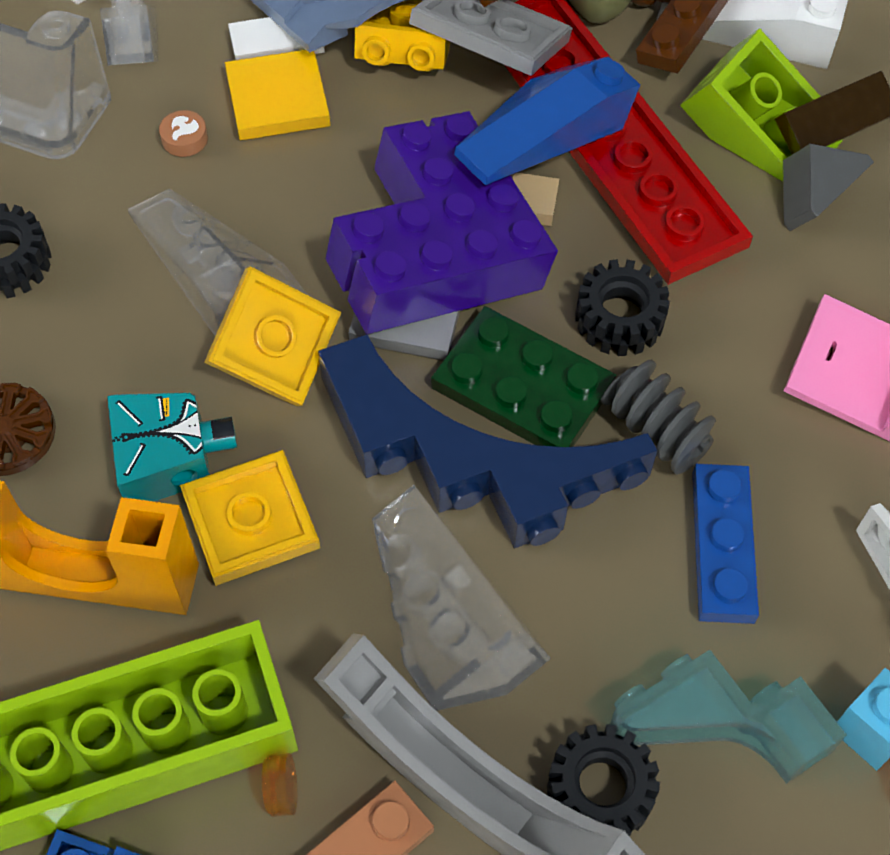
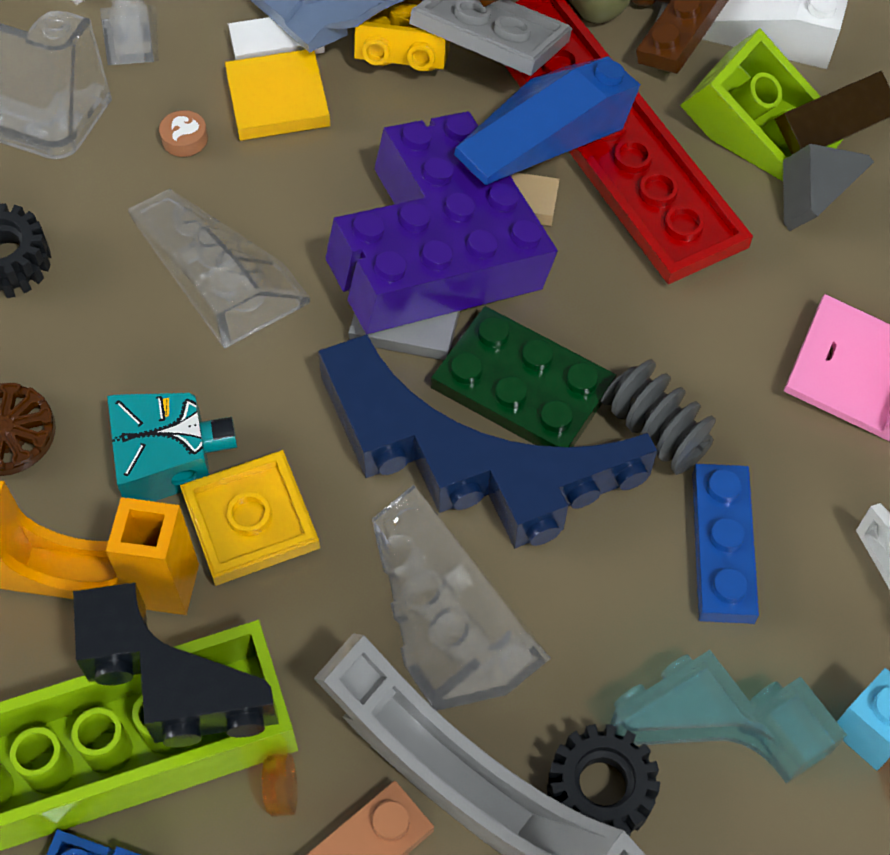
yellow plate [204,266,341,406] -> none
black tyre [575,259,670,356] -> none
none -> black arch [73,582,279,747]

